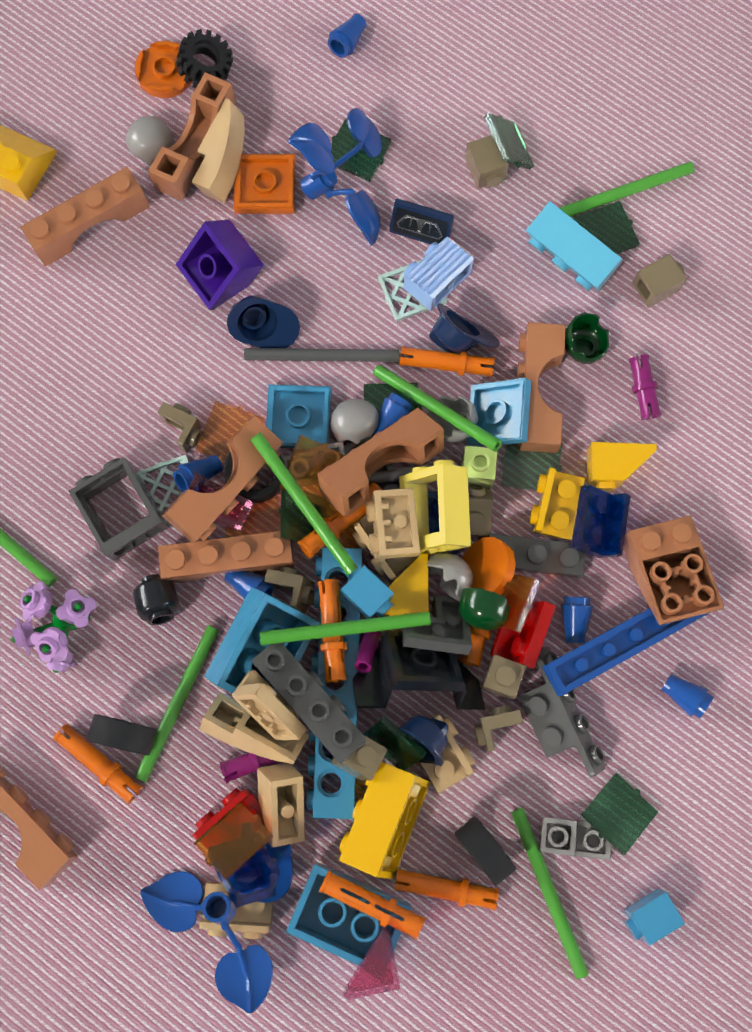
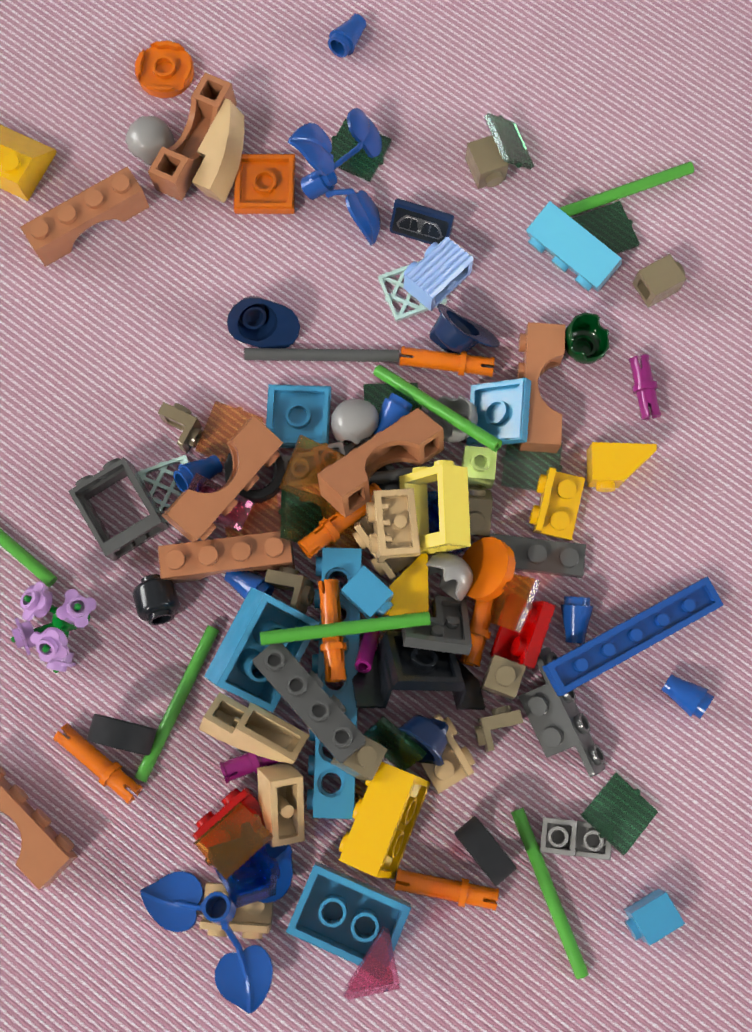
dark purple slope [175,219,264,310] -> none
black tyre [176,29,233,88] -> none
tan bracket [231,670,307,740] -> none
bright green piece [251,432,358,575] -> none
orange pin [319,870,426,939] -> none
dark green hair [459,587,511,631] -> none
clear blue bracket [571,485,631,558] -> none
nougat slope [621,515,724,626] -> none

